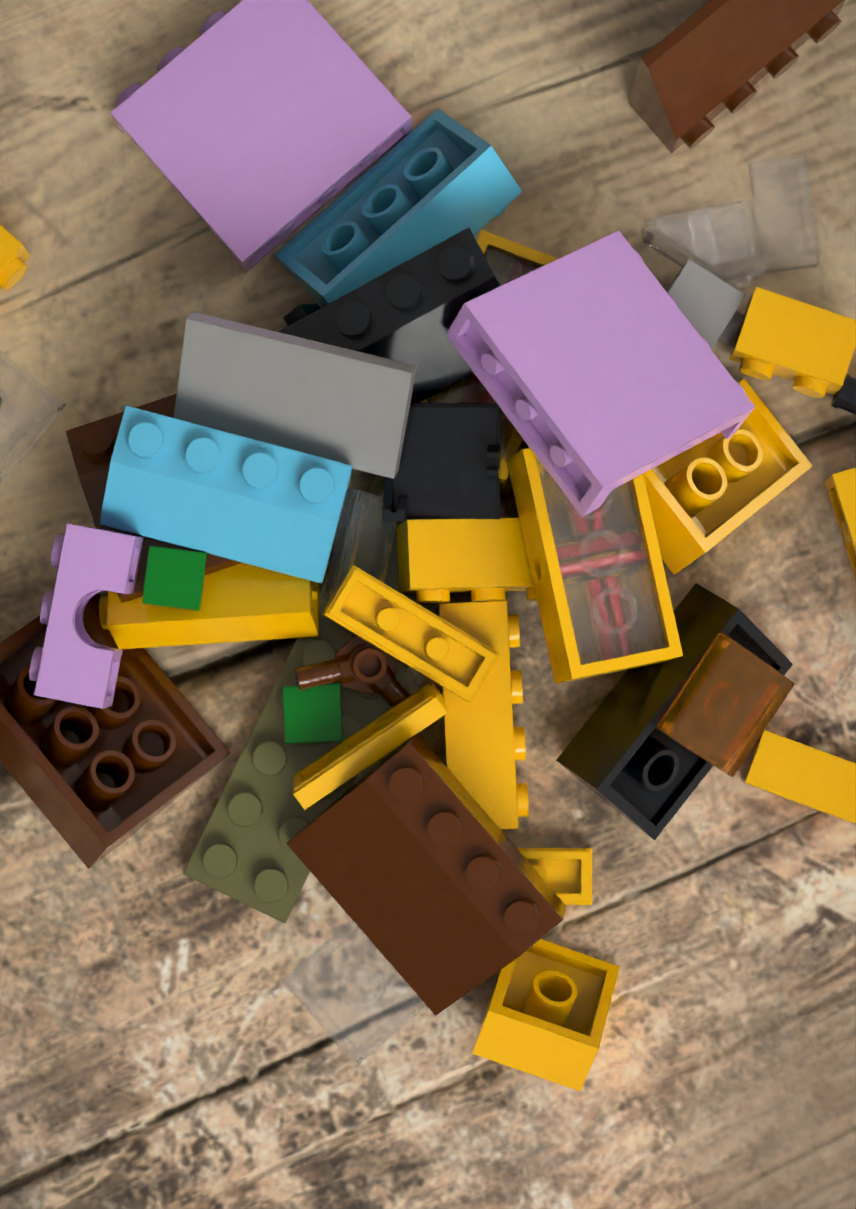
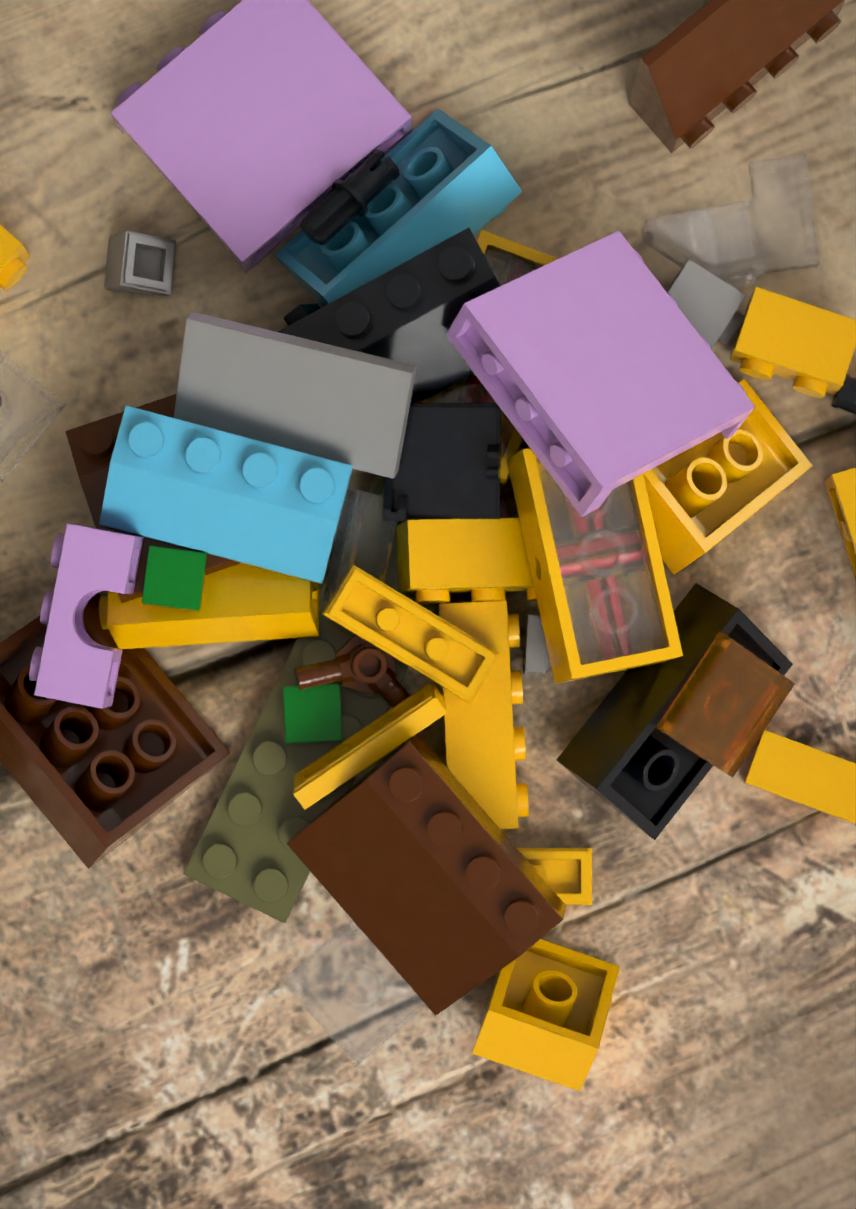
none -> light grey slope [104,230,176,296]
none -> black axle [300,149,400,245]
none -> light grey tile [524,614,549,676]

